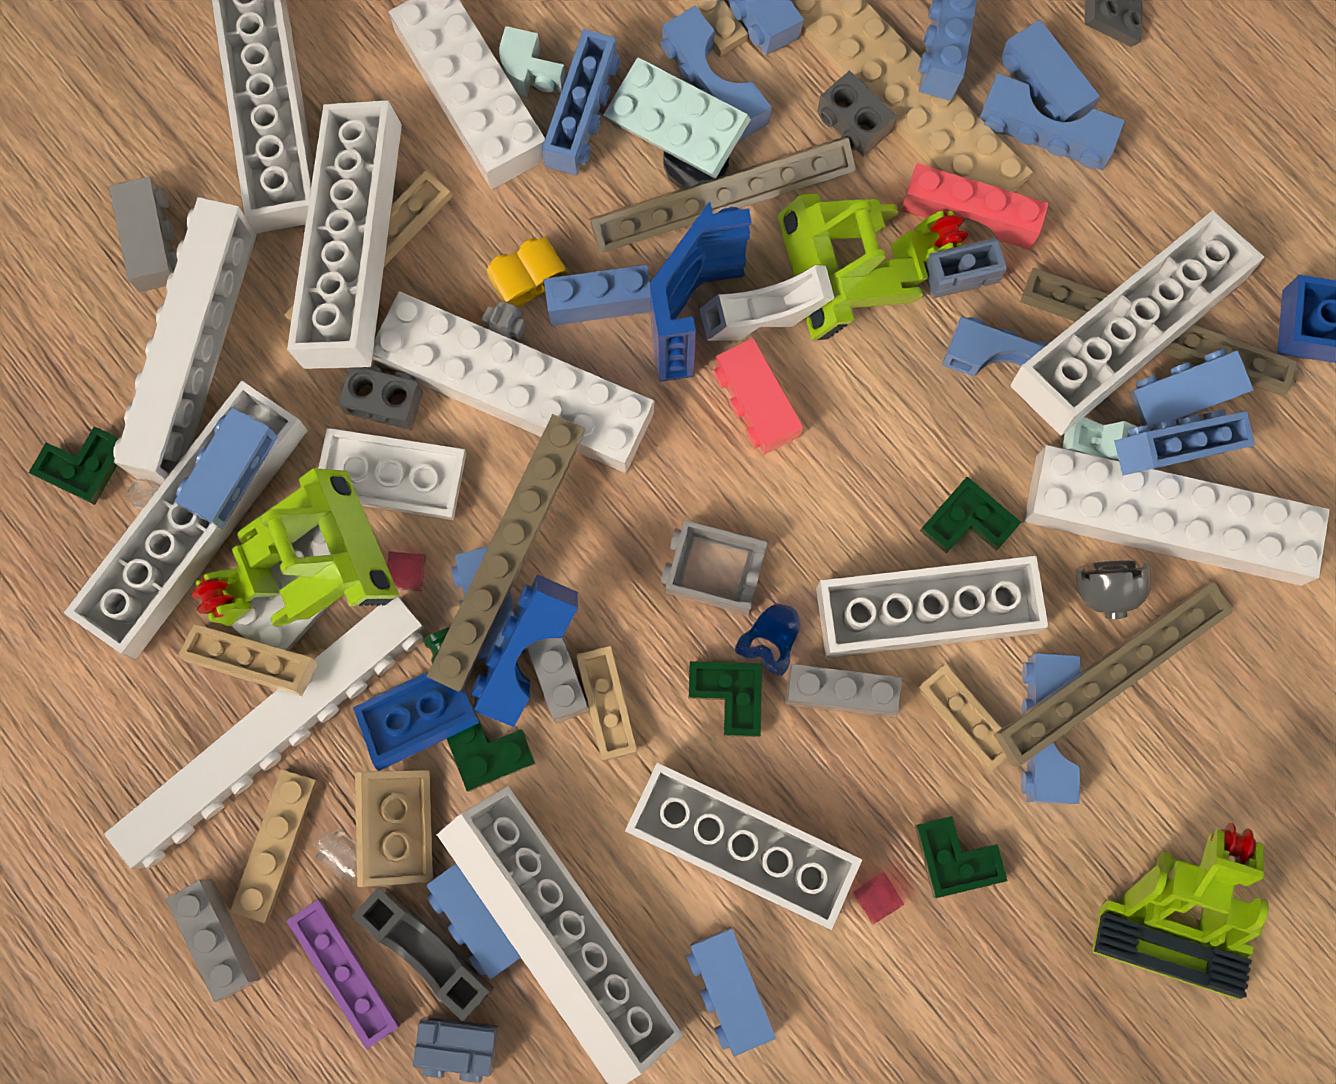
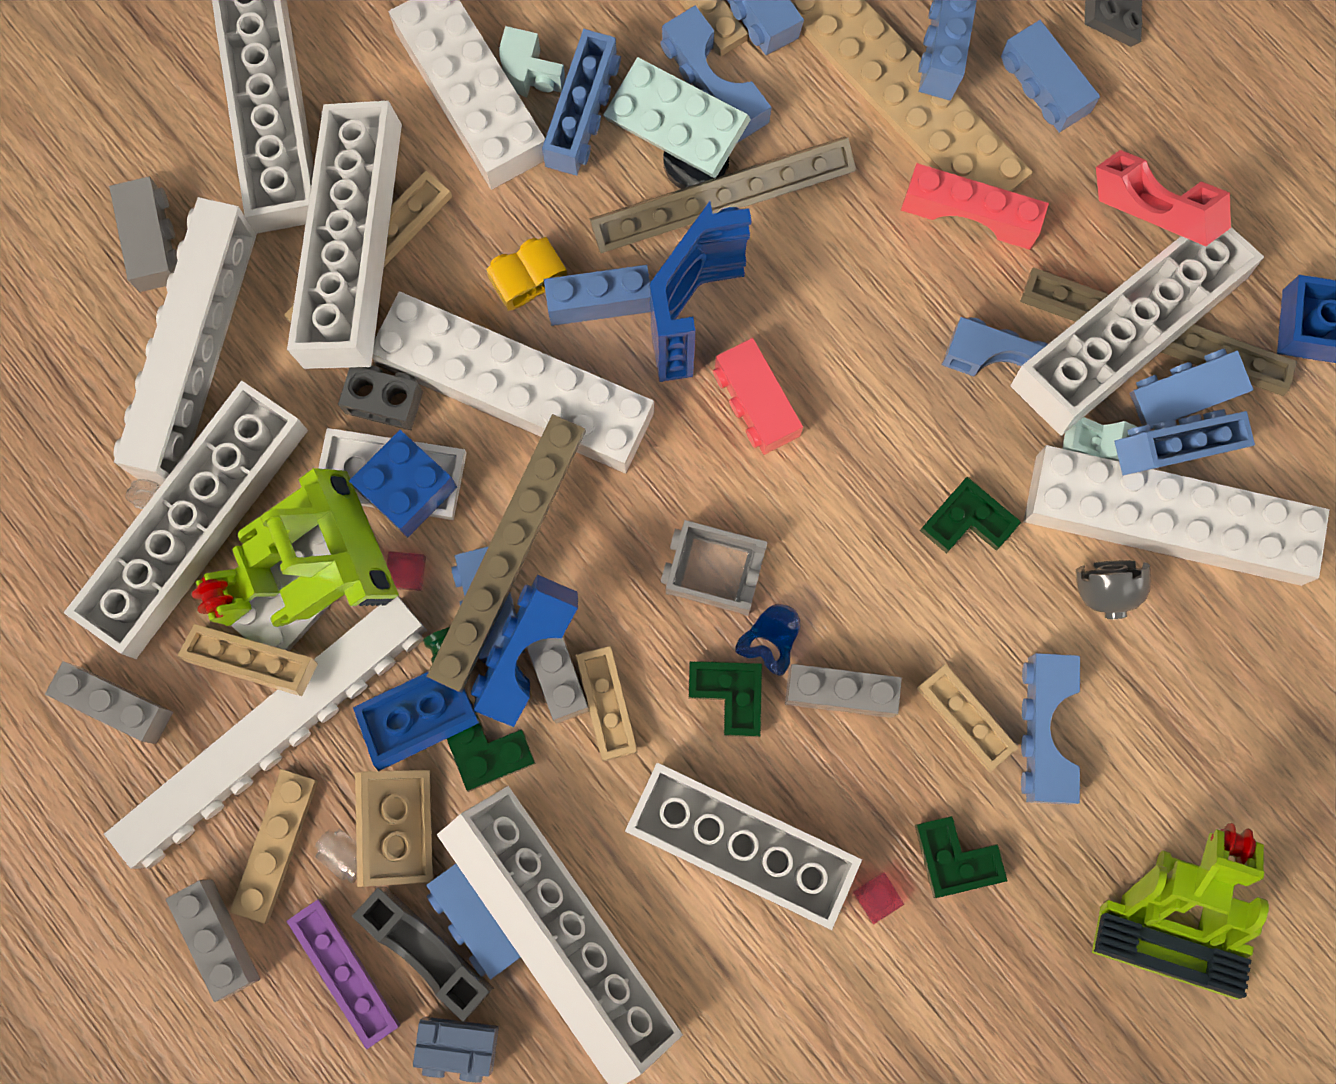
dark green plate [28,426,119,505] -> none
medium blue brick [174,407,278,529] -> none
light grey gear [481,302,526,340] -> none
medium blue brick [686,927,776,1056] -> none
white arch [700,265,834,341] -> none
lime container [777,193,968,340] -> none
white brick [816,556,1048,658] -> none
dark grey brick [817,70,897,156] -> none
sand blue brick [925,238,1007,299] -> none
medium blue arch [980,73,1125,170] -> none
dark tan plate [994,582,1233,766] -> none
none -> light grey brick [45,661,173,744]
none -> blue brick [349,430,457,538]
none -> coral arch [1096,150,1231,246]

